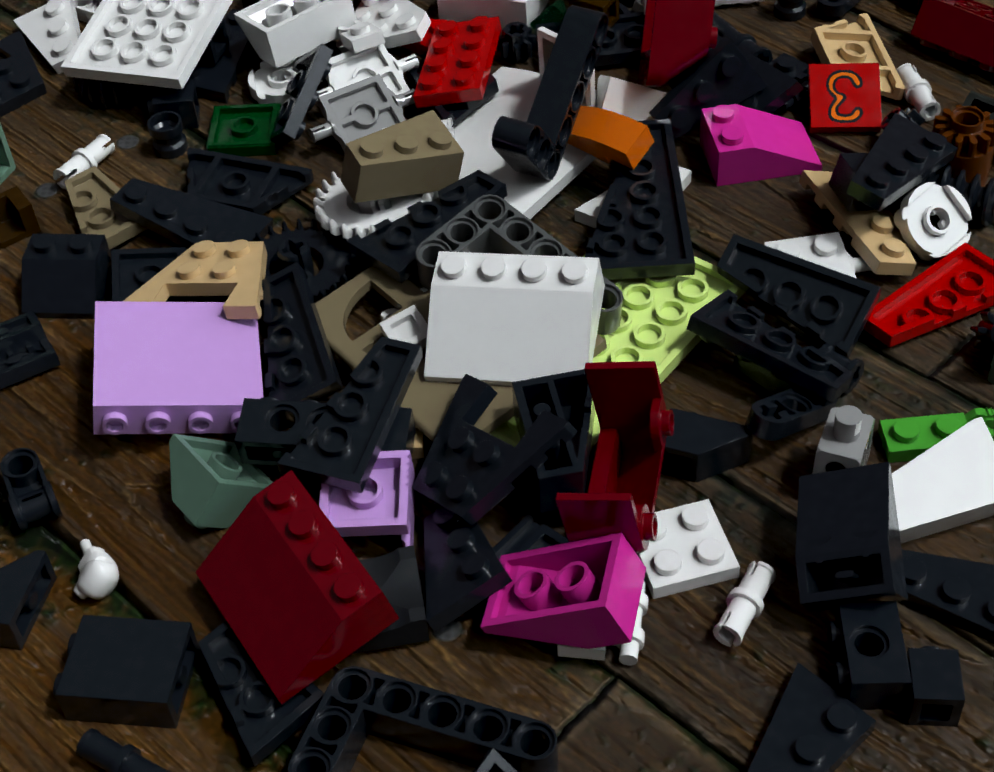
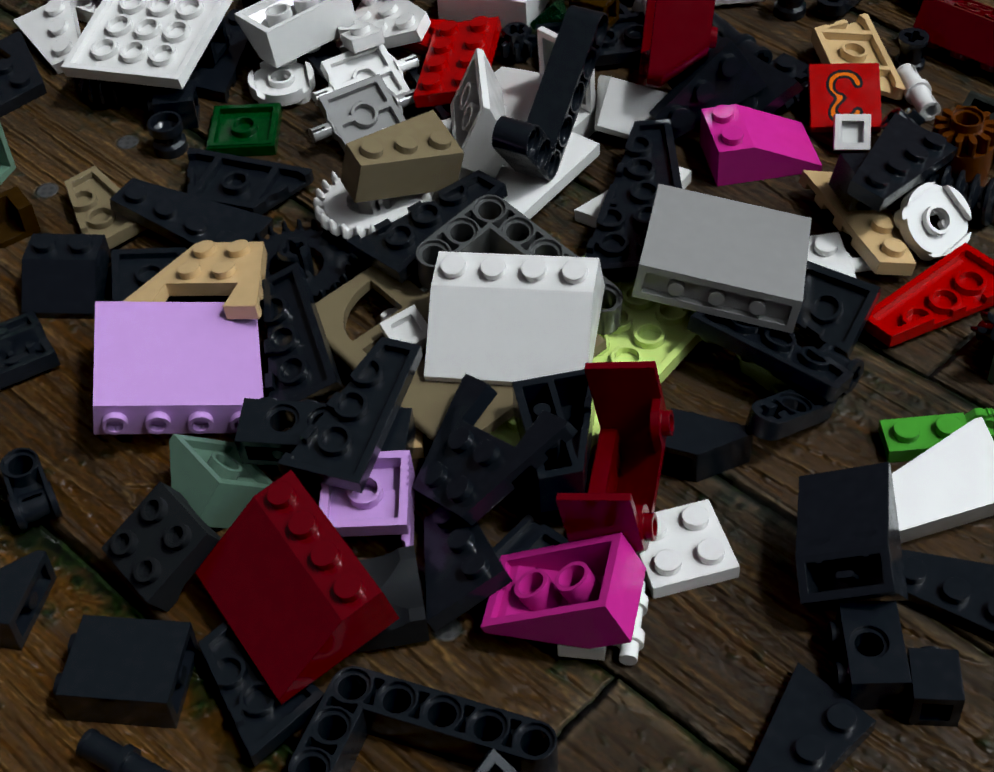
white pin [53,134,115,189] -> none
white piece [73,539,119,600] -> none
black wing [270,44,333,146] -> none
orange slope [568,105,655,170] -> none
white pin [713,561,776,647] -> none
light grey torso [812,405,875,474] -> none
none -> black brick [101,482,221,612]
none -> white slope [450,48,508,178]
none -> light grey panel [632,184,812,333]
none -> white plate [833,114,871,151]
none -> black bush [894,27,930,72]

